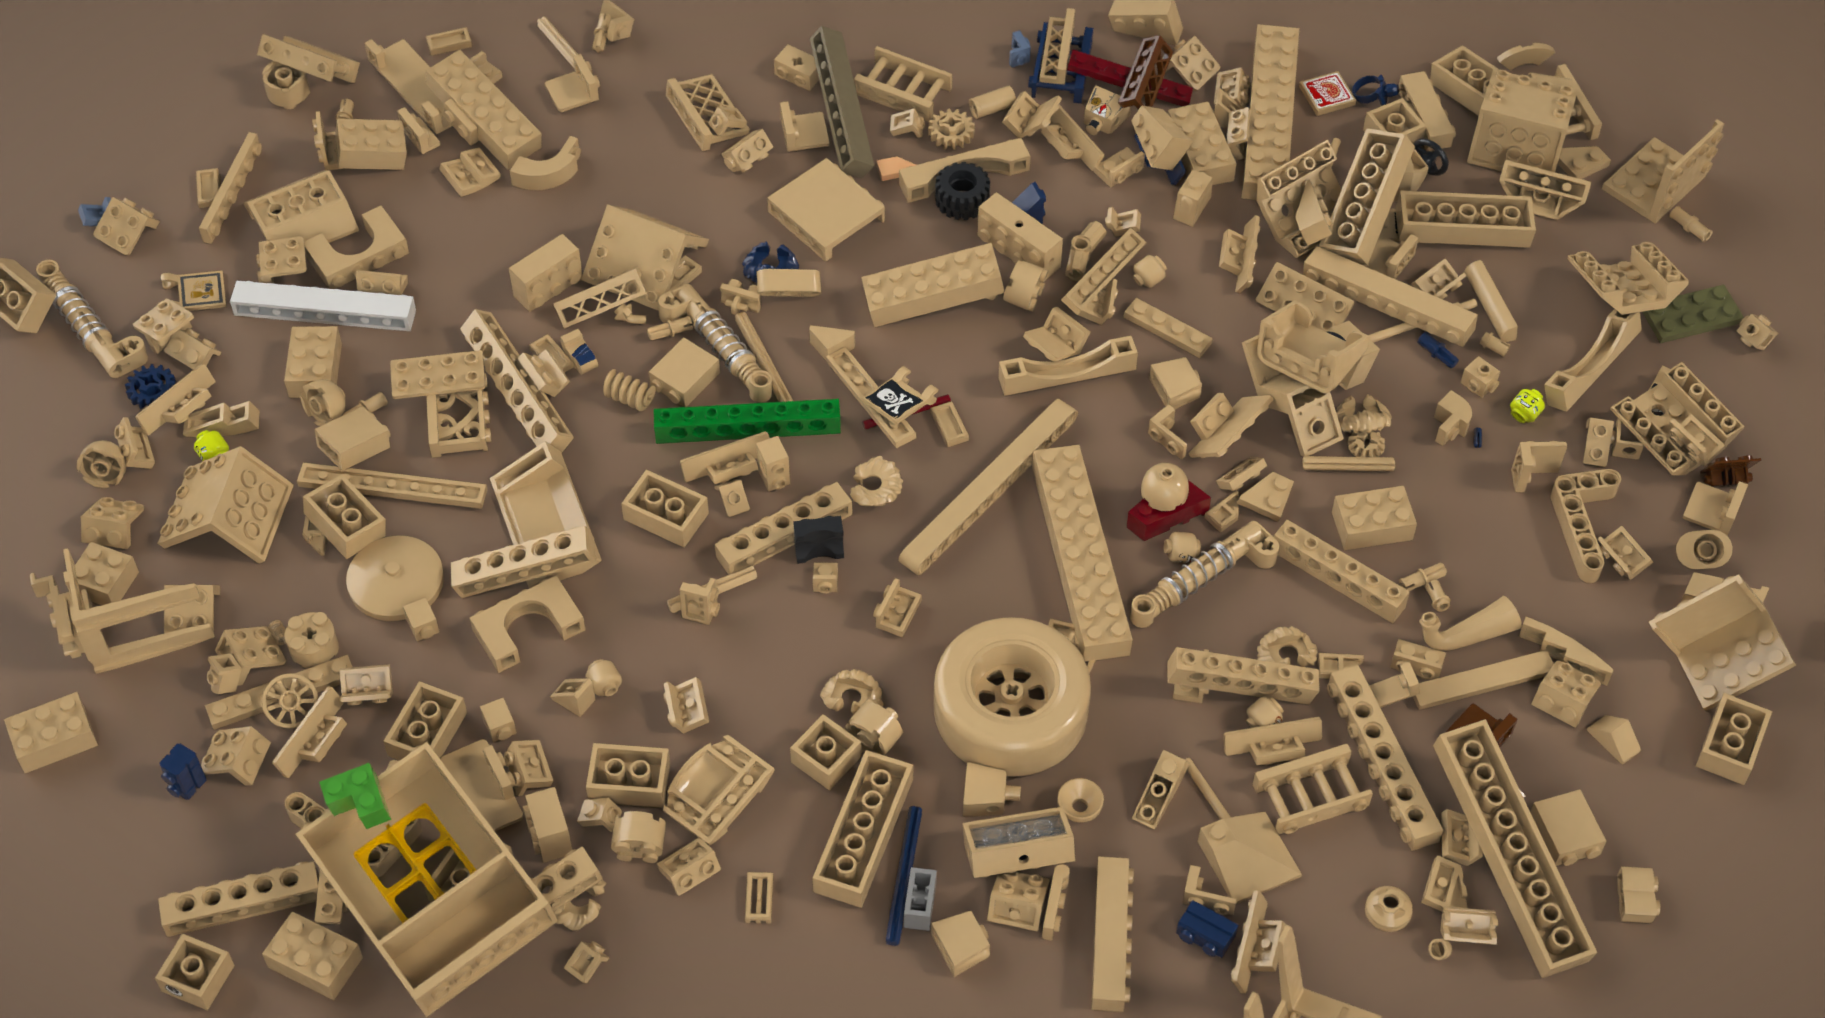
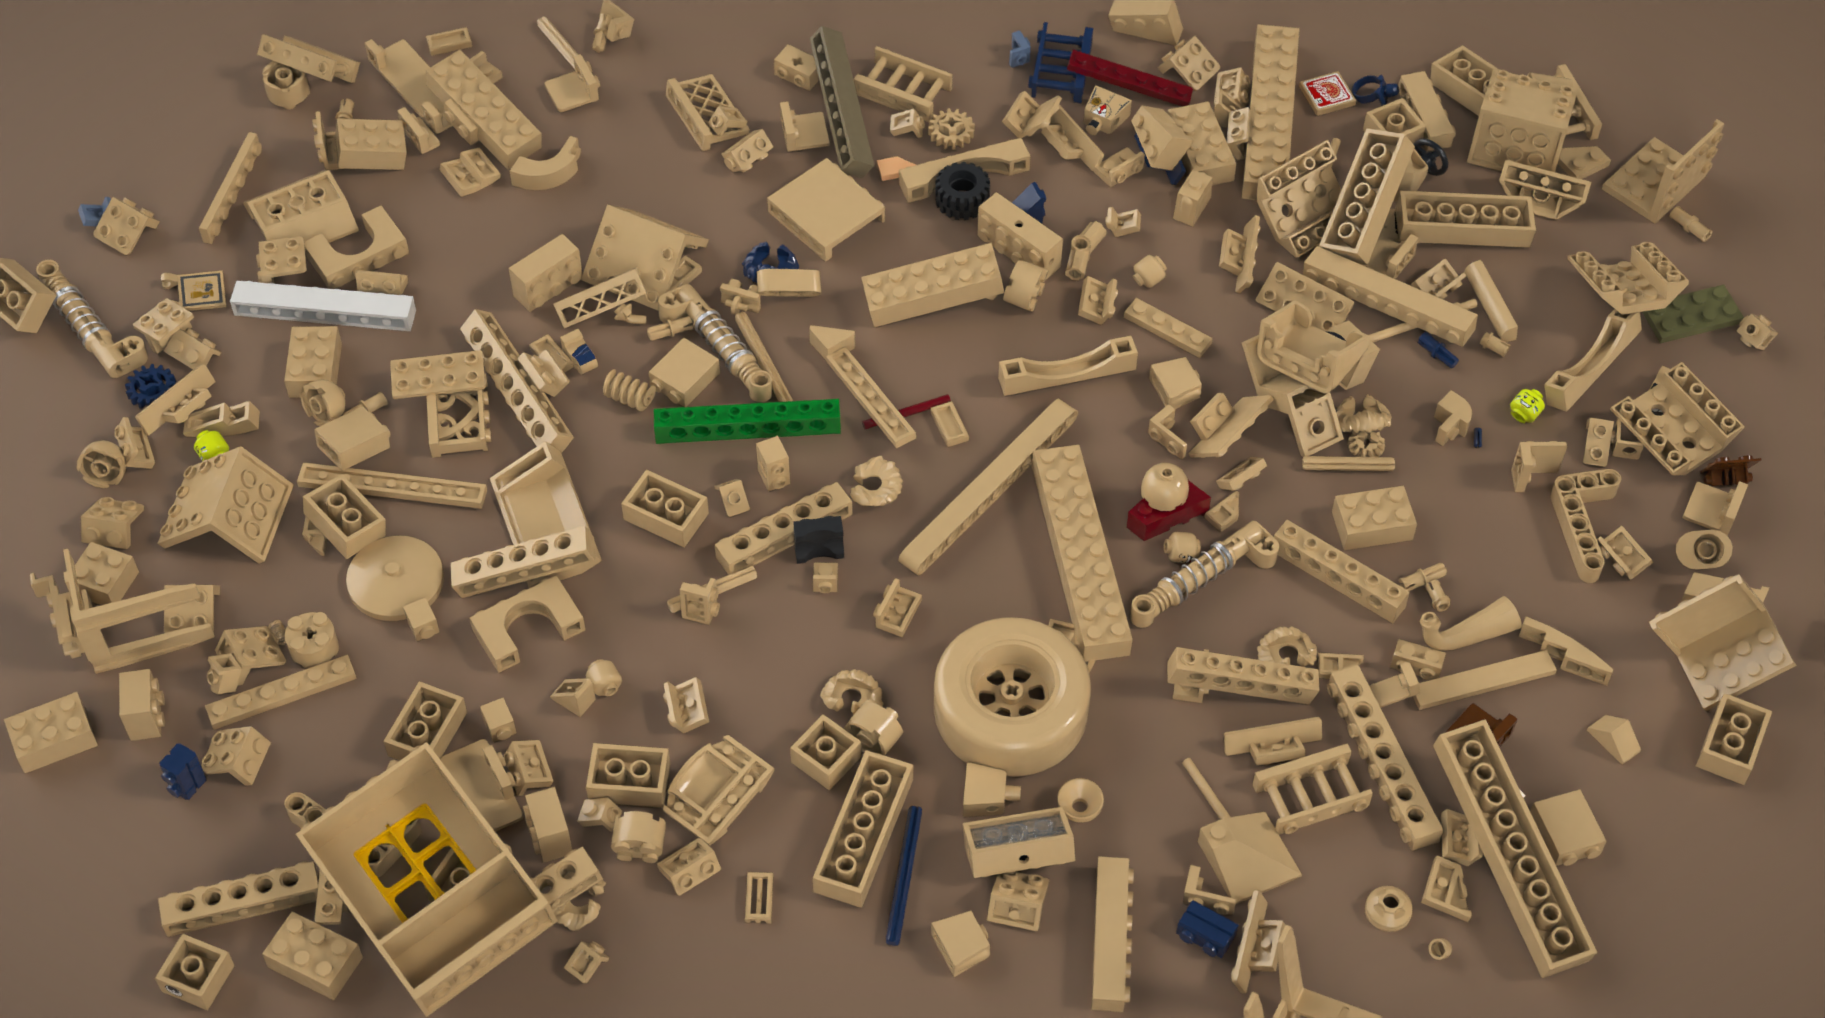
tan tile [196,168,220,208] -> none
tan wheel [262,673,318,729] -> none
tan bracket [273,687,347,778] -> none
bright green brick [319,763,391,829] -> none
tan bracket [339,664,393,705] -> none
tan bracket [680,431,770,484] -> none
flag [862,366,938,425] -> none
light grey brick [904,867,937,931] -> none
tan pin [969,85,1016,119] -> none
tan bracket [1023,307,1090,361] -> none
tan fence [1039,8,1075,85] -> none
tan plate [1042,864,1070,941] -> none
tan plate [1061,228,1147,315] -> none
reddish brown fence [1118,35,1174,110] -> none
tan slope [1132,750,1190,830] -> none
tan wing [1237,472,1294,522] -> none
tan head [1246,696,1284,728] -> none
tan slope [1295,179,1333,245] -> none
tan hinge [1440,906,1498,944] -> none
tan brick [1461,356,1500,398] -> none
tan tile [1497,43,1555,70] -> none
tan bracket [1531,661,1601,728] -> none
tan brick [1617,867,1660,923] -> none
tan bracket [1669,414,1725,467] -> none
none -> tan brick [119,669,165,741]

